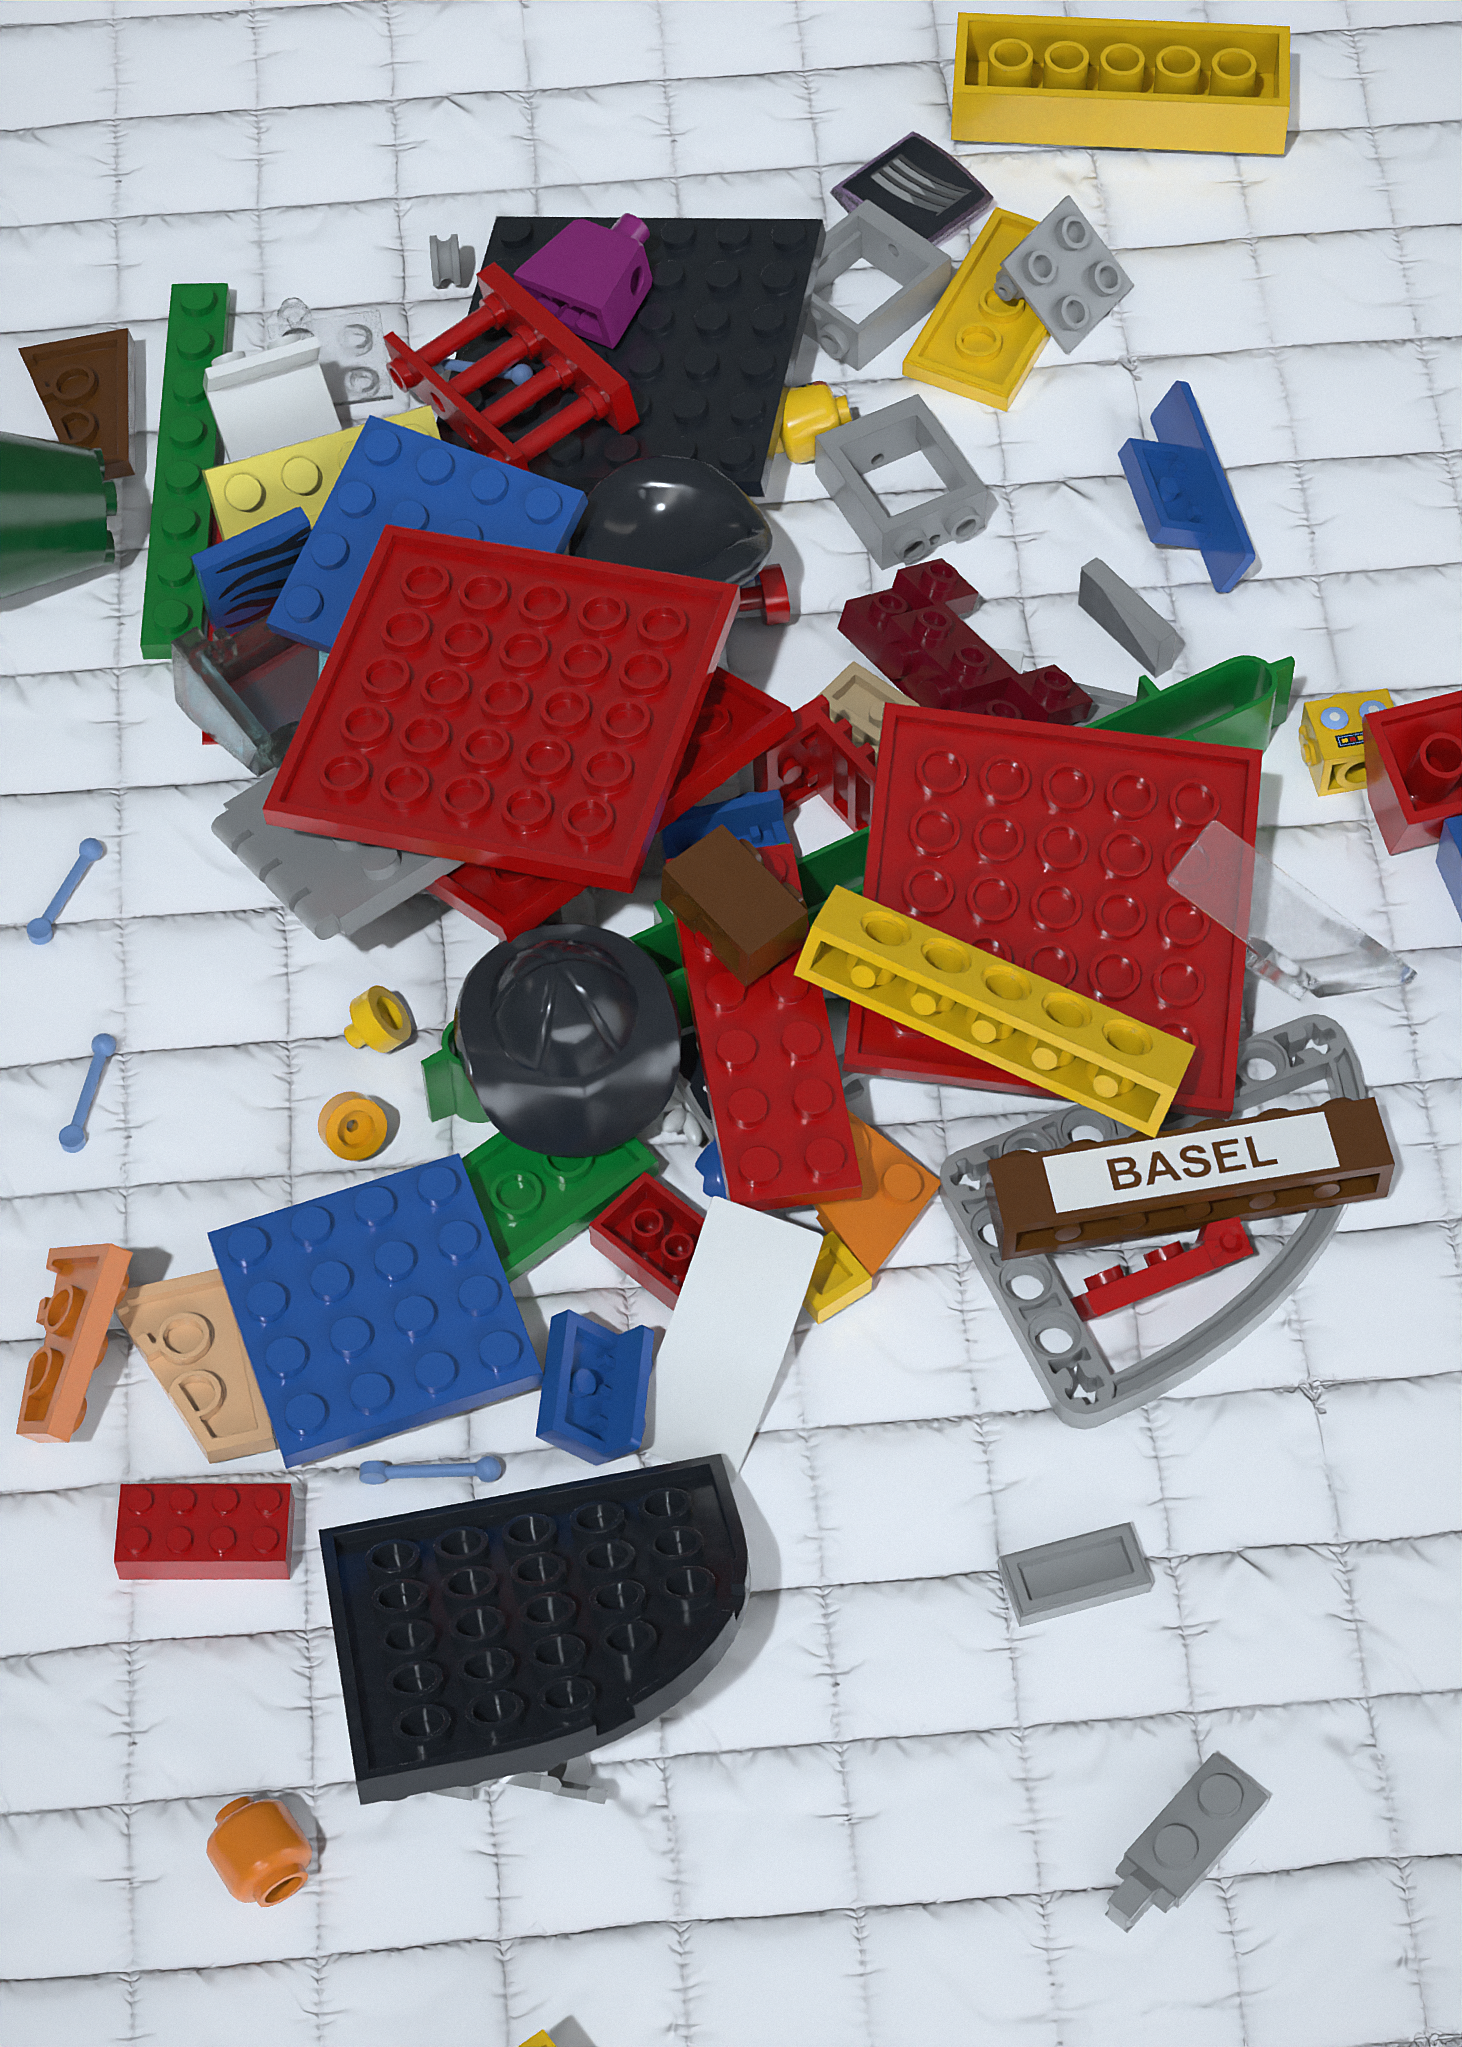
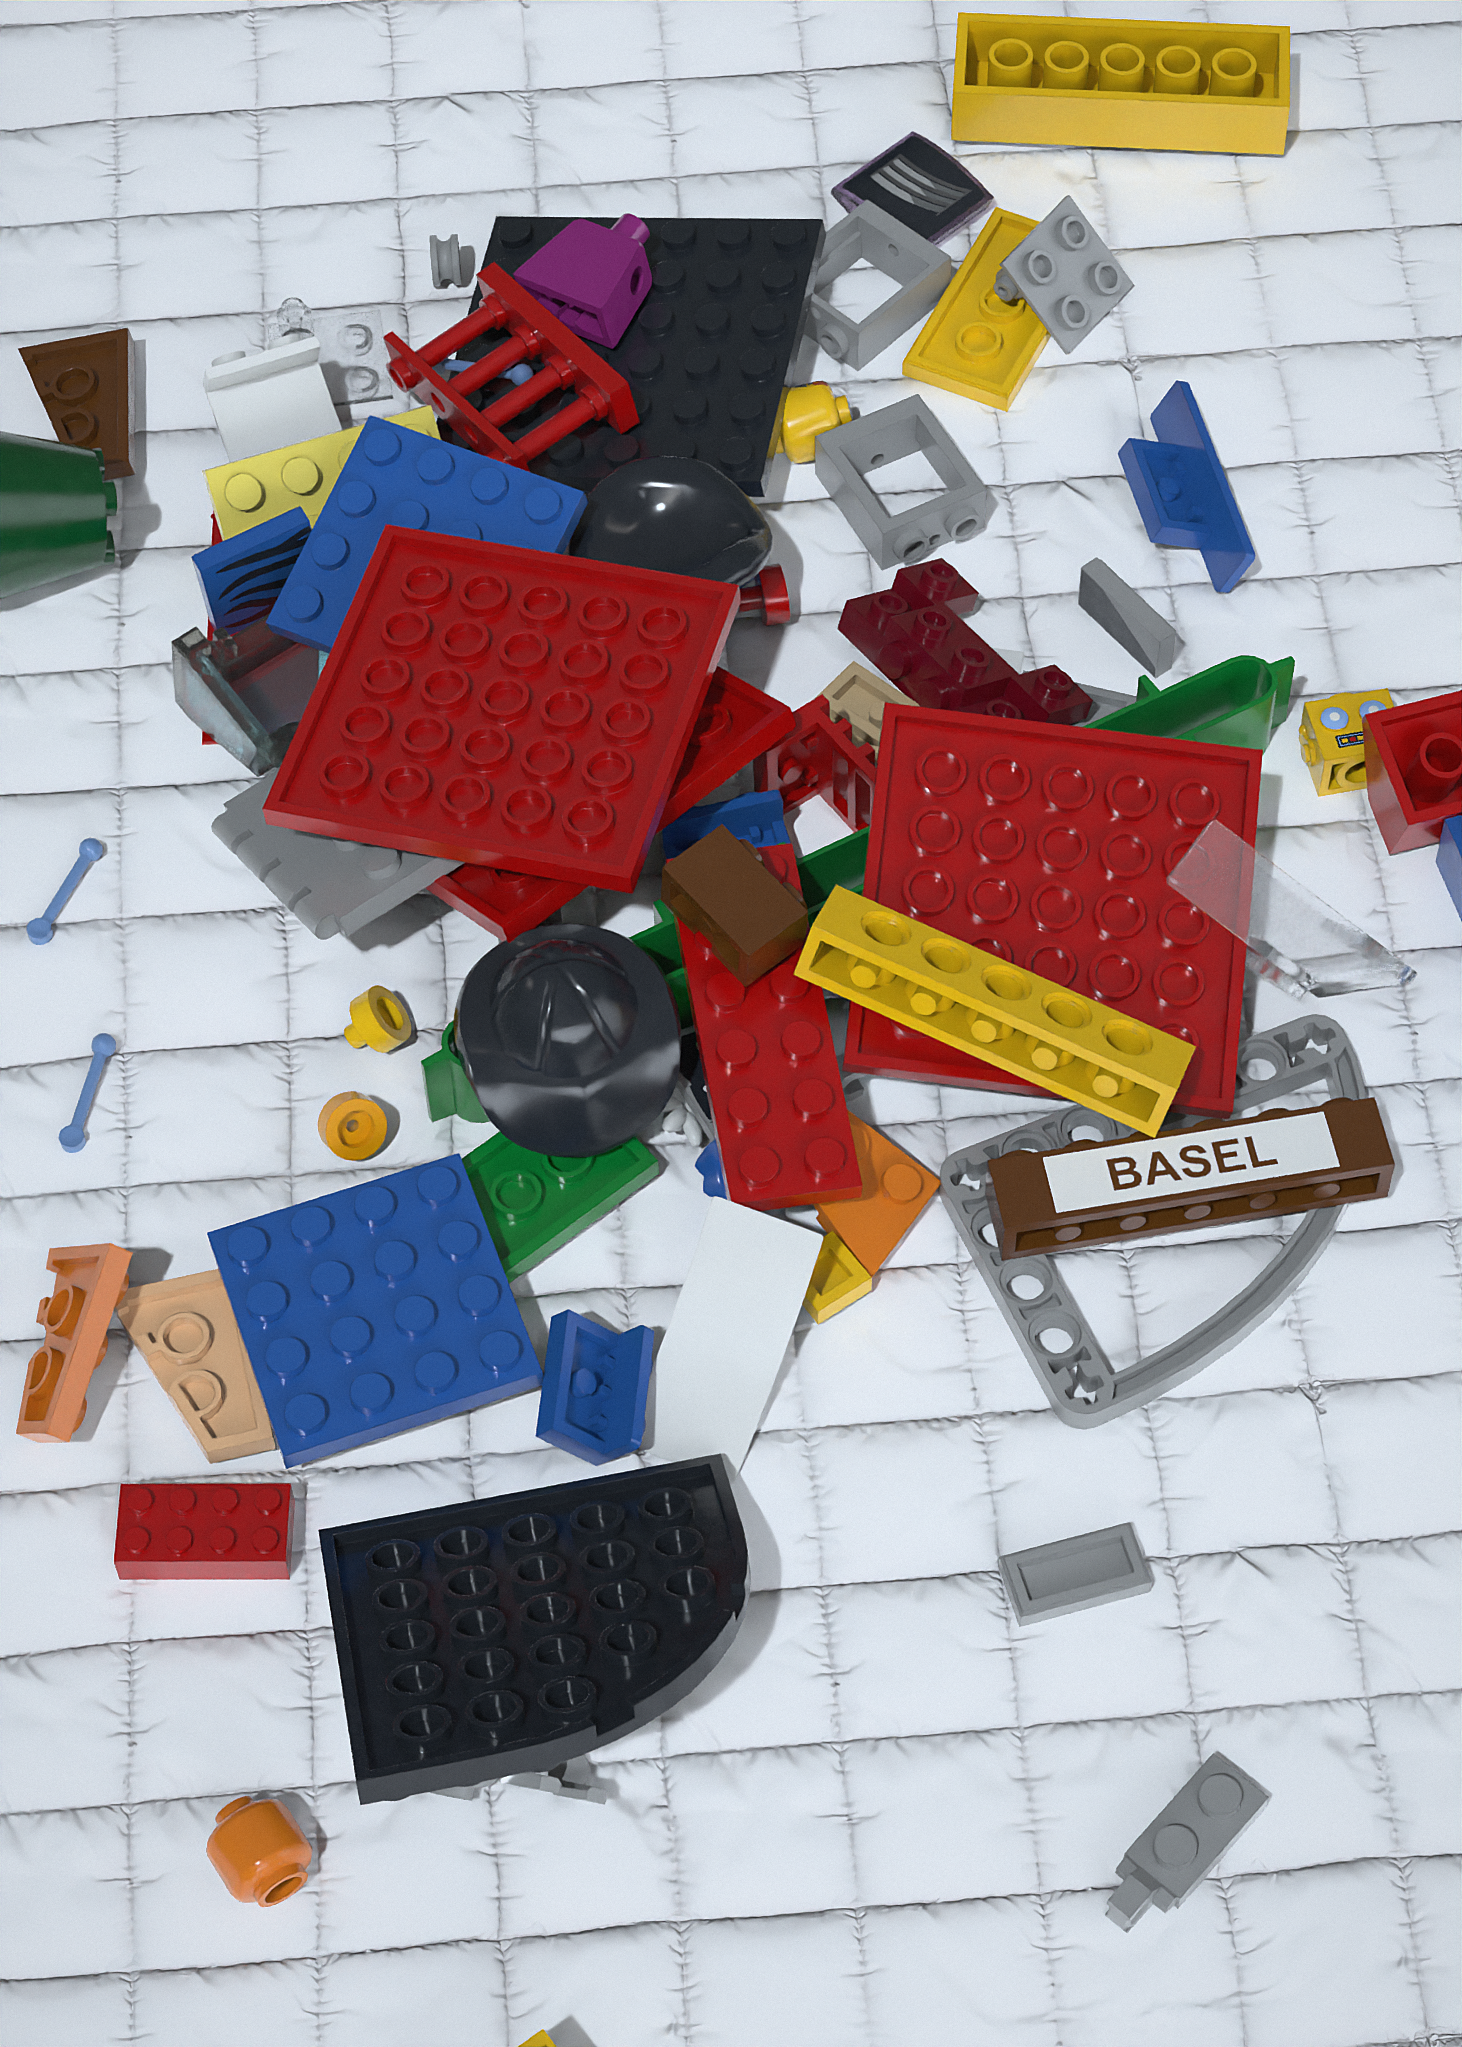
green plate [140,283,231,660] -> none
medium blue hinge [359,1456,501,1485] -> none
red piece [589,1172,705,1312] -> none
red hinge [1070,1216,1254,1322] -> none

